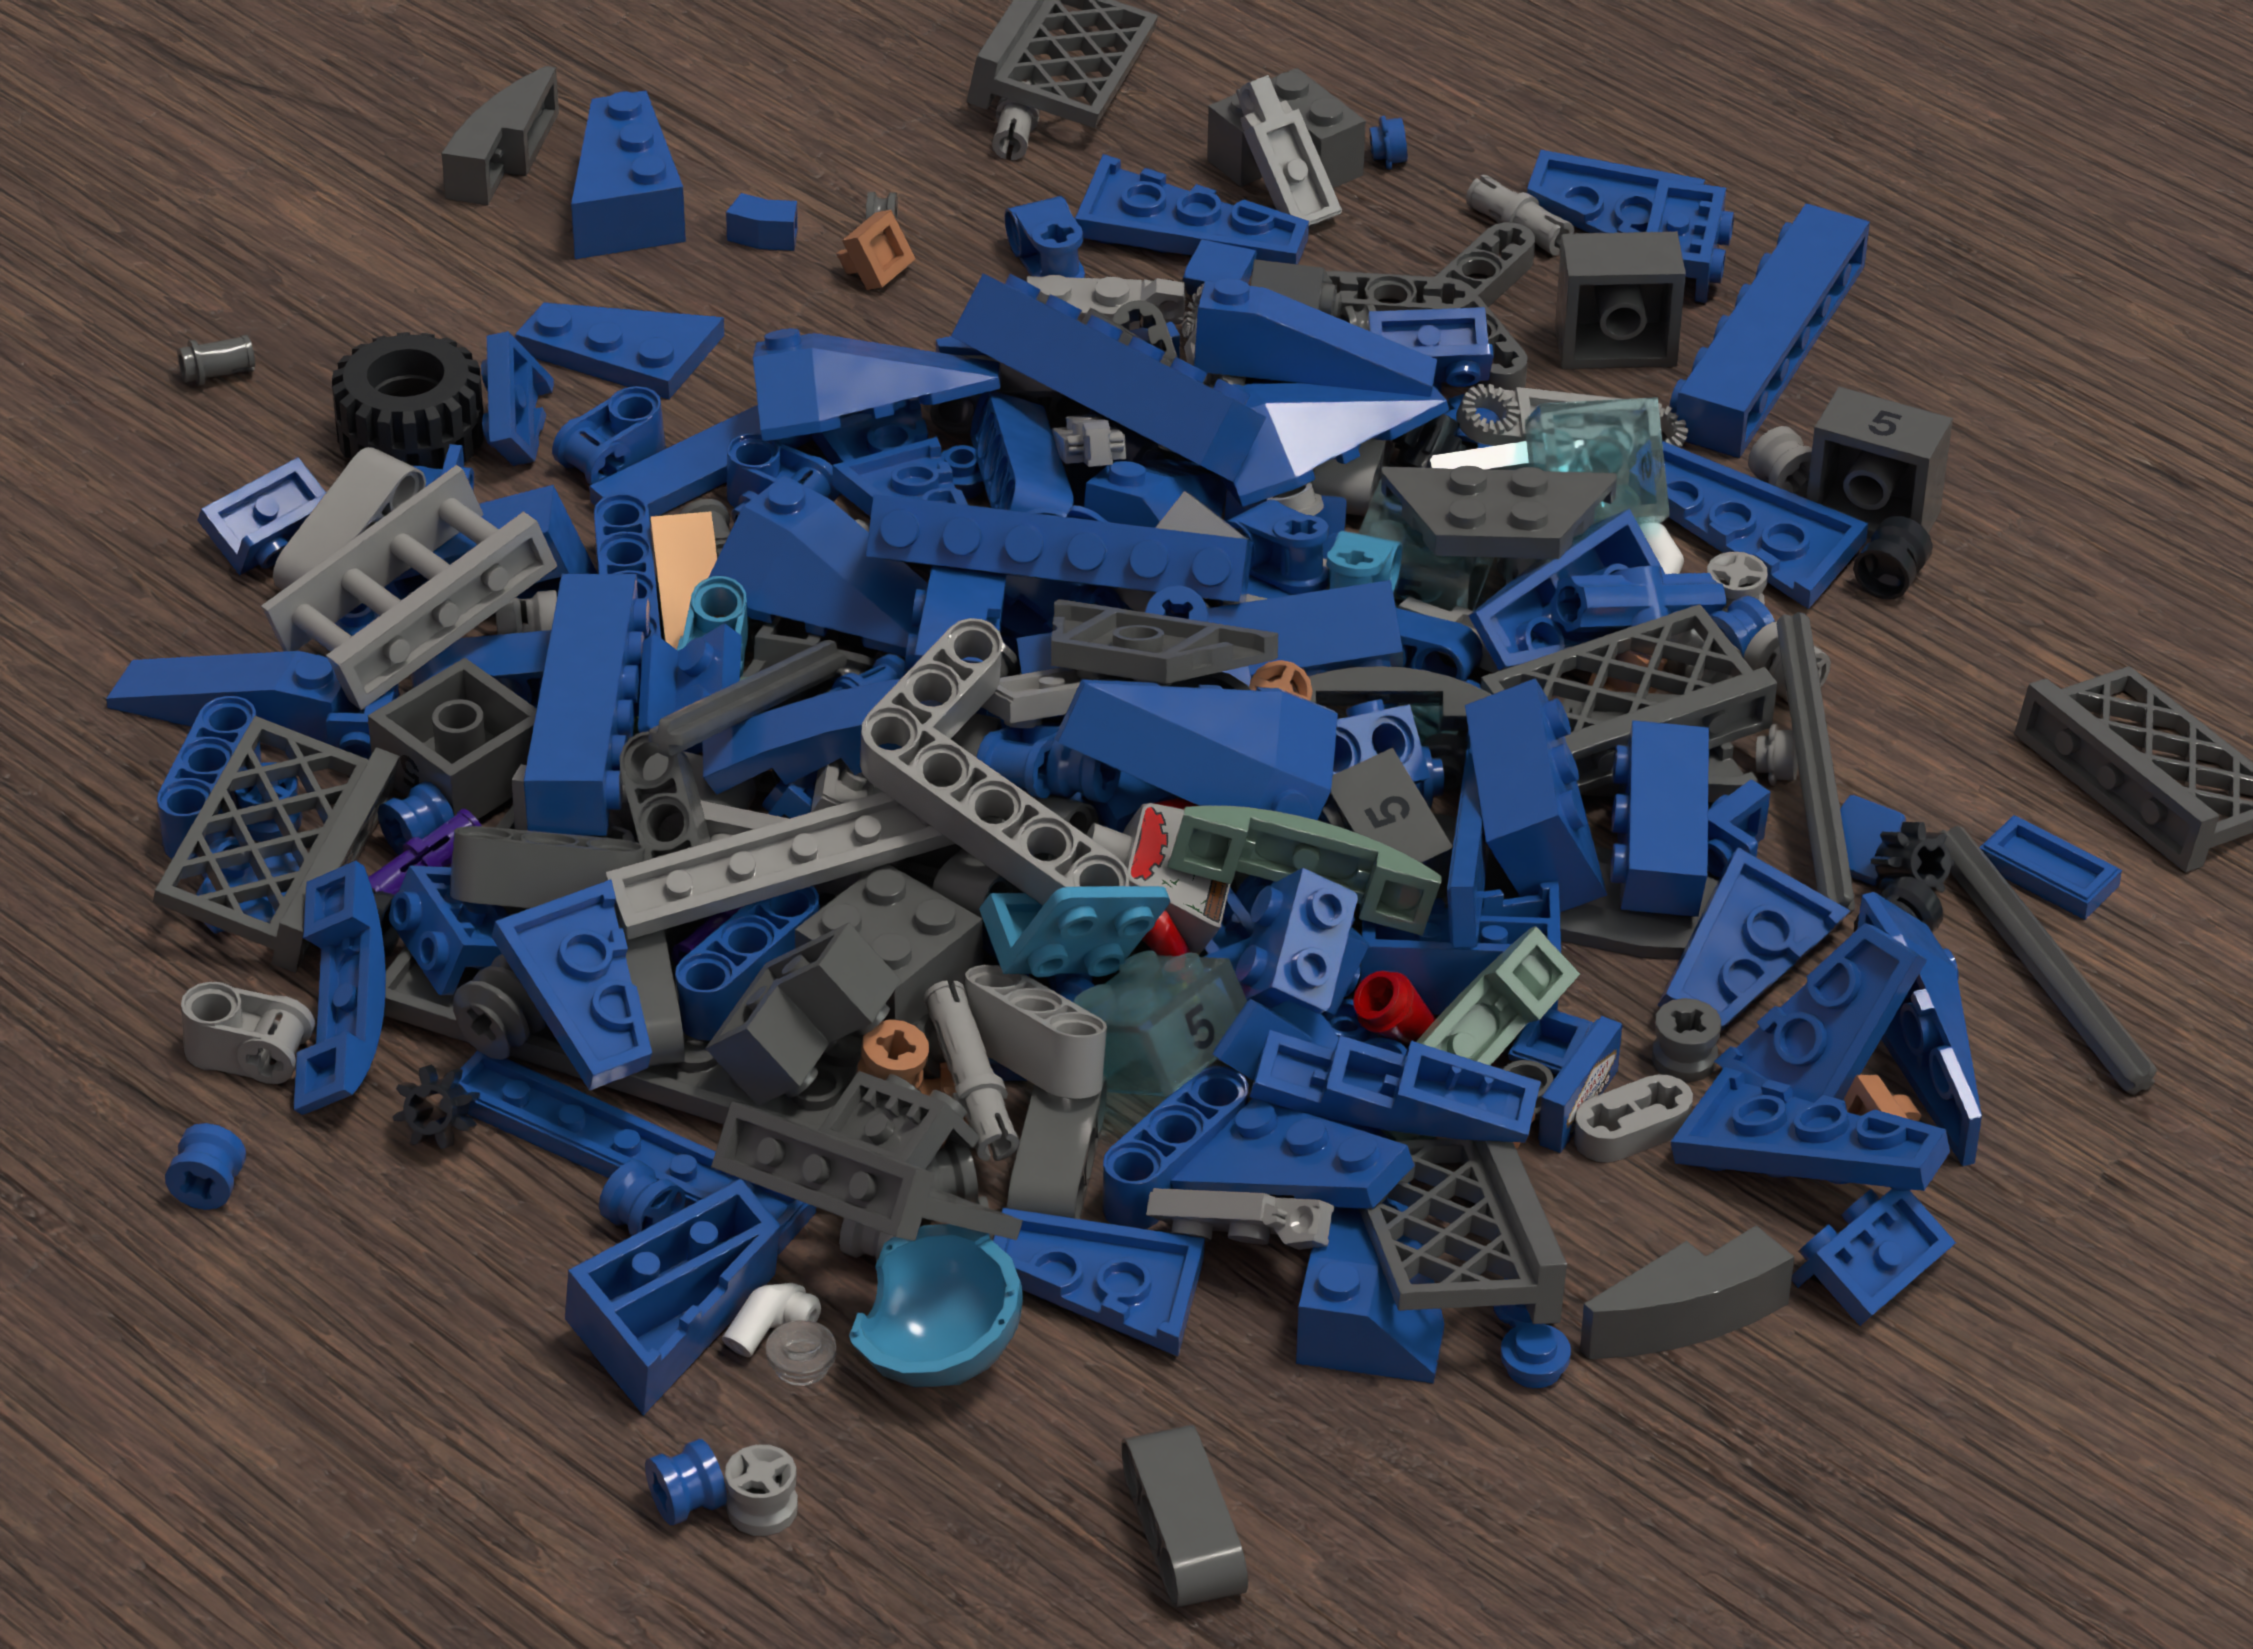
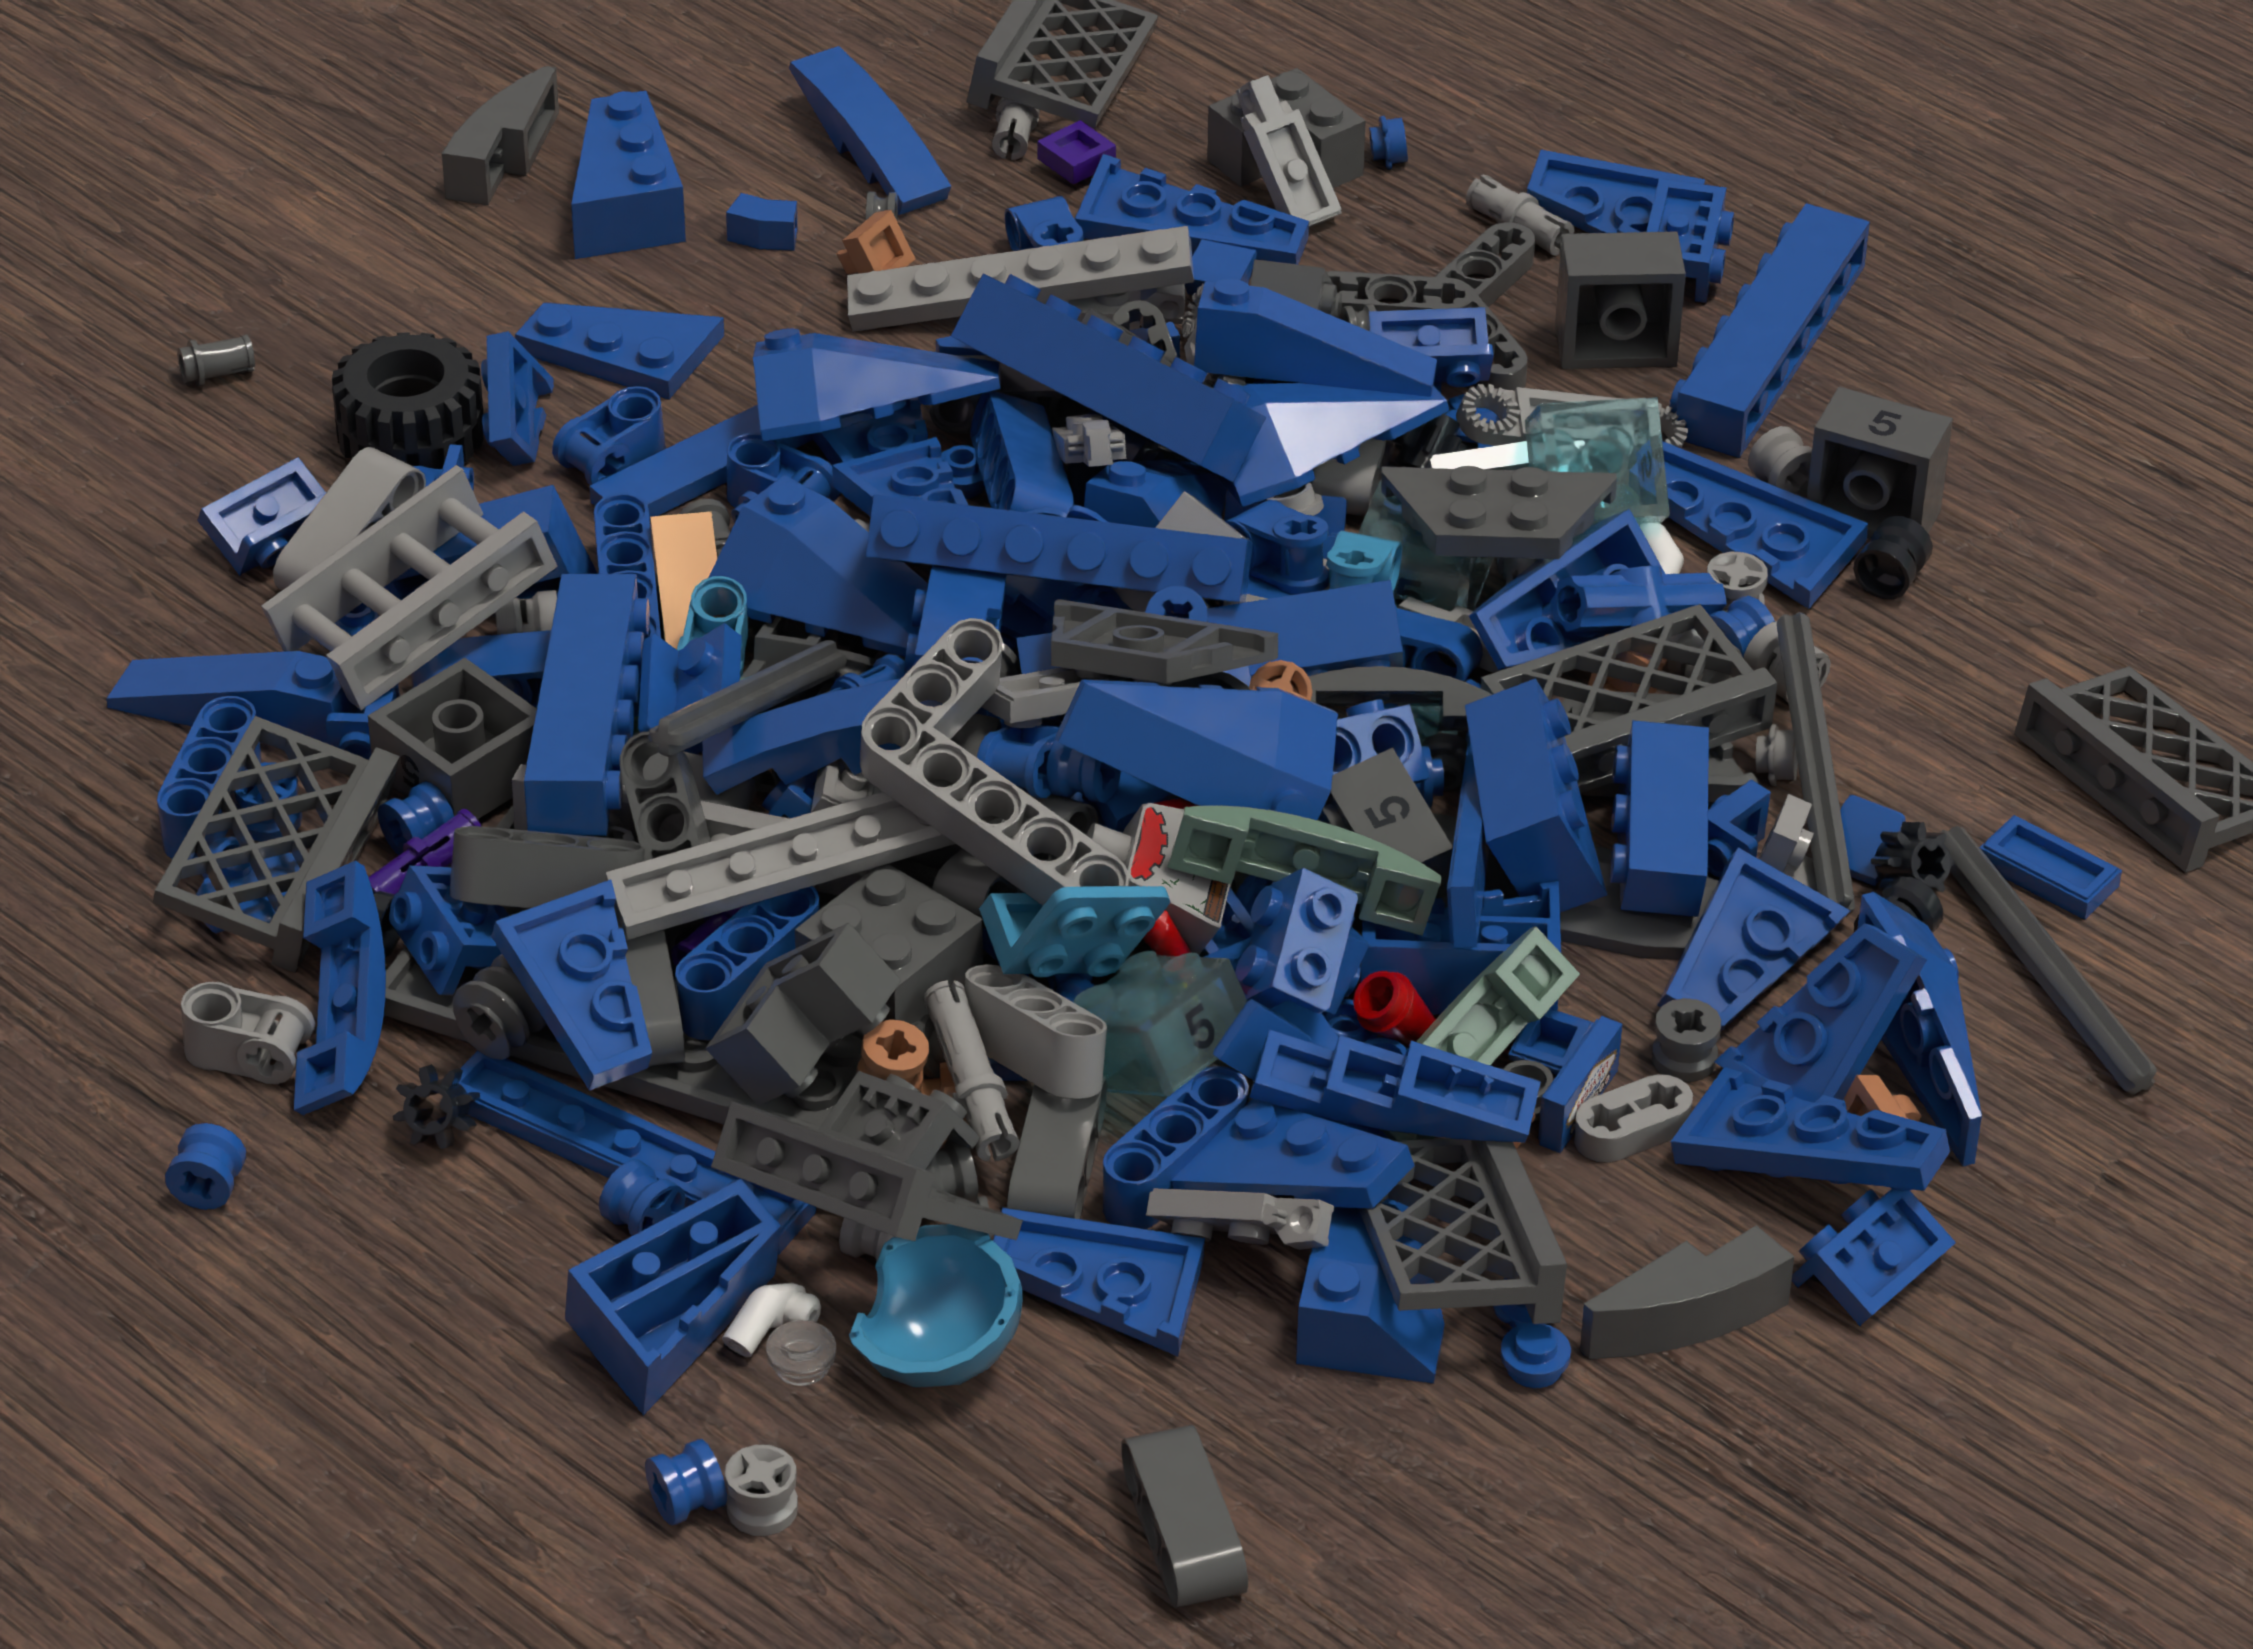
none -> blue slope [789,46,951,215]
none -> light grey plate [847,226,1194,332]
none -> dark purple plate [1037,120,1116,185]
none -> light grey bracket [1759,794,1817,891]

